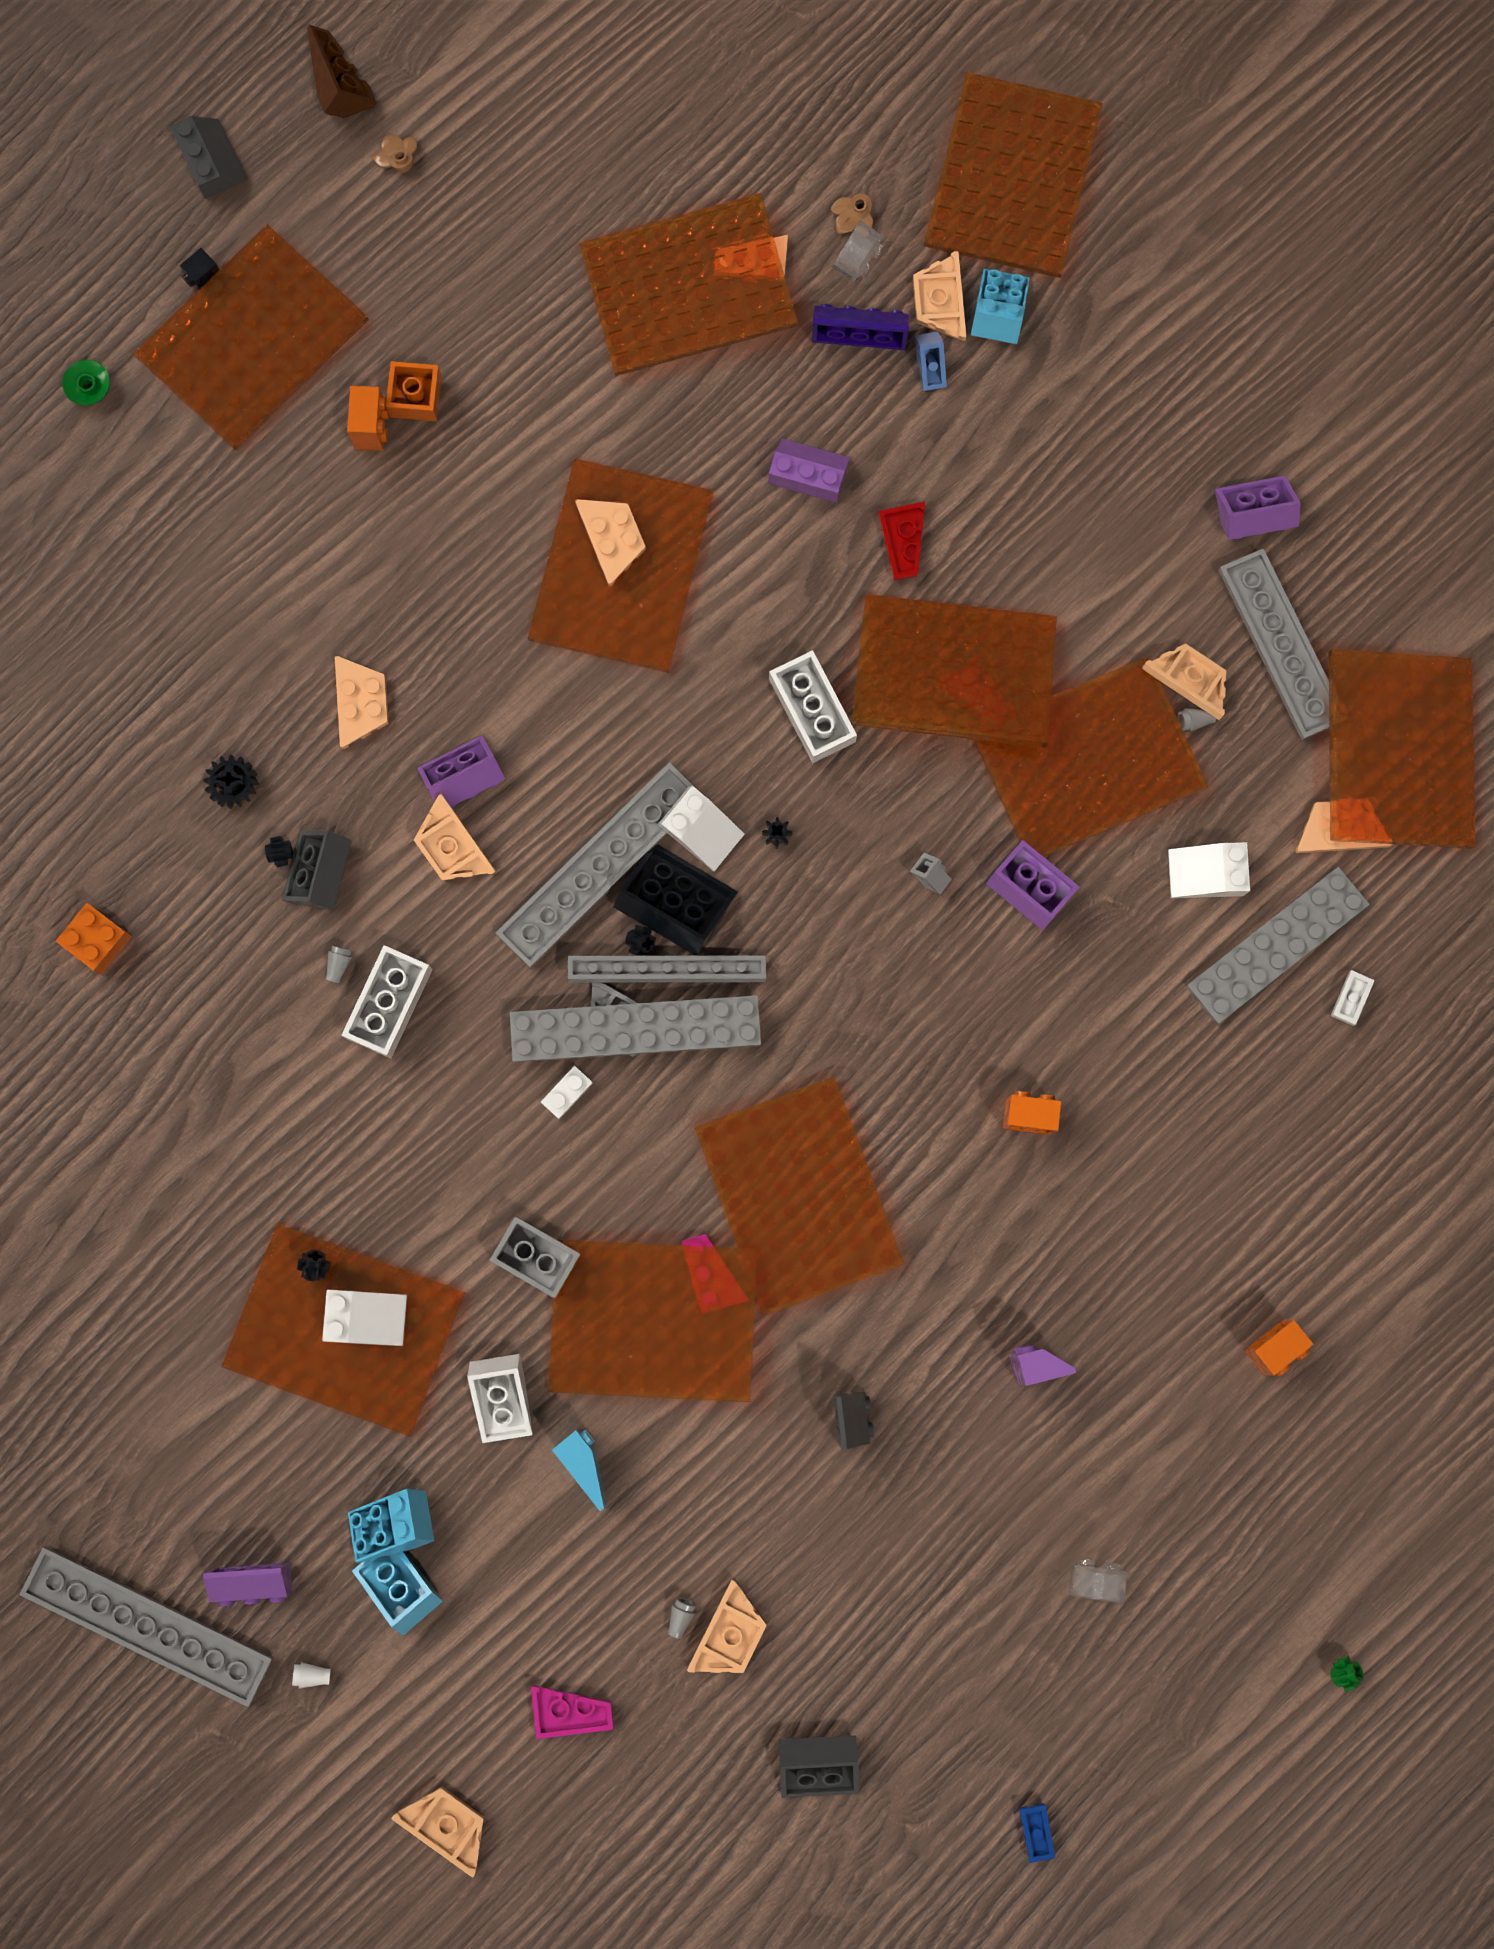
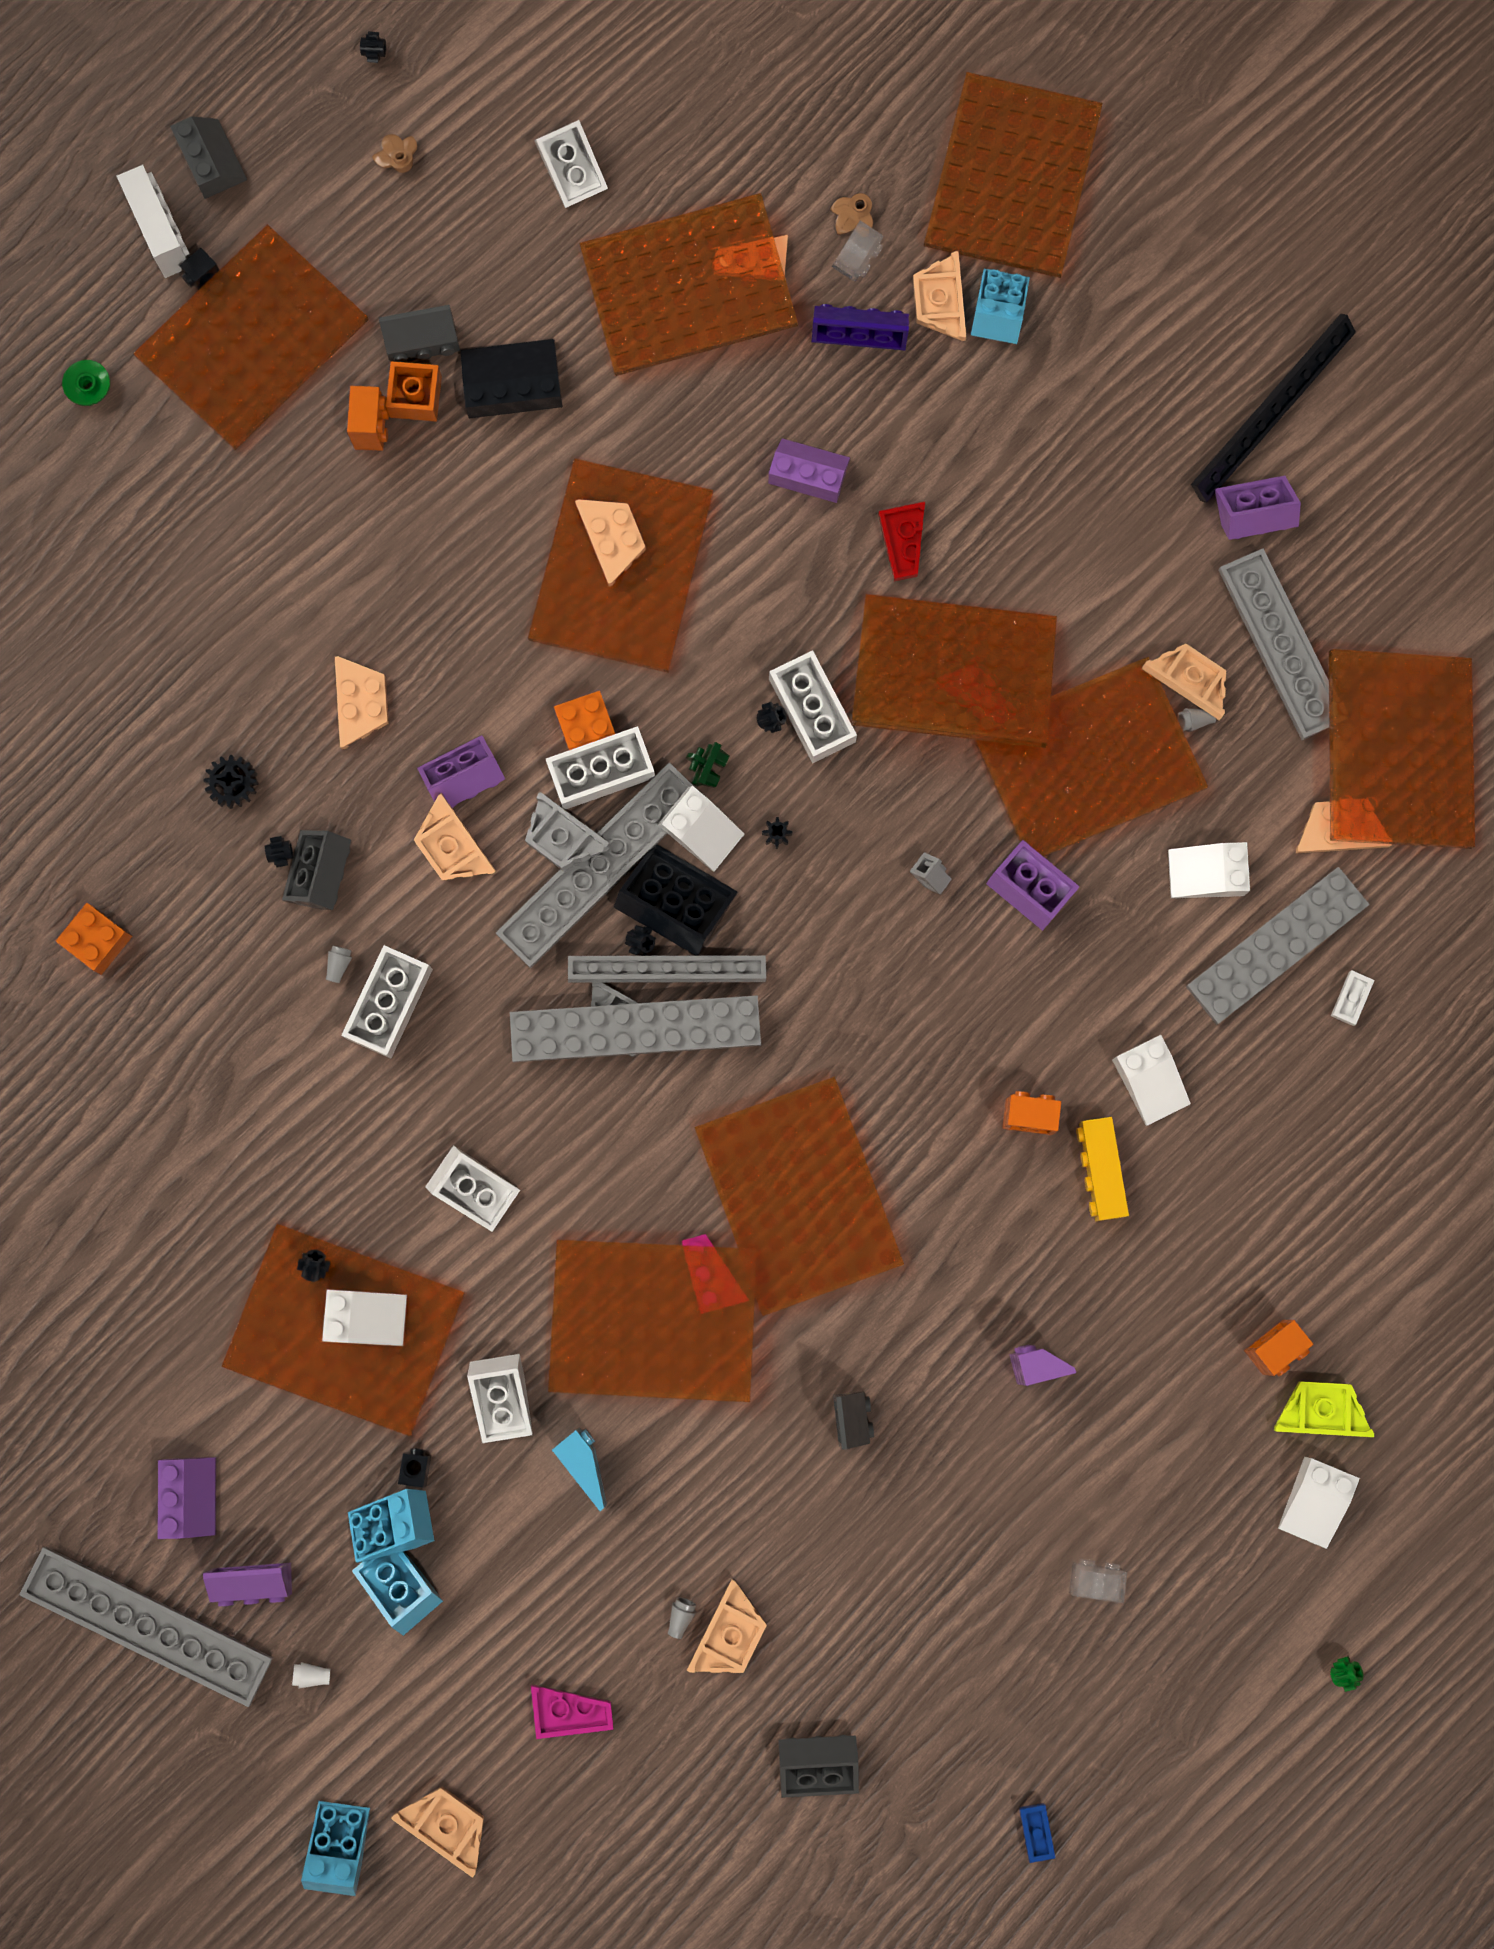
reddish brown wedge [307,25,377,118] -> none
light grey slope [490,1216,581,1298] -> none
white plate [541,1066,593,1120] -> none
medium blue slope [915,332,947,391] -> none
none -> white brick [117,165,191,278]
none -> medium lavender slope [158,1457,216,1539]
none -> medium azure slope [301,1801,370,1896]
none -> black gear [360,31,386,63]
none -> dark grey slope [379,305,460,363]
none -> black brick [398,1448,431,1488]
none -> white slope [425,1145,520,1232]
none -> black slope [461,339,563,419]
none -> light grey wing [525,792,611,871]
none -> white slope [535,120,608,208]
none -> white brick [546,726,655,810]
none -> orange brick [554,691,615,750]
none -> dark green hips [686,742,730,788]
none -> black gear [756,702,787,733]
none -> yellow brick [1076,1117,1129,1221]
none -> white slope [1112,1035,1191,1126]
none -> black plate [1191,314,1356,503]
none -> neon yellow wing [1274,1381,1374,1437]
none -> white slope [1278,1457,1360,1549]

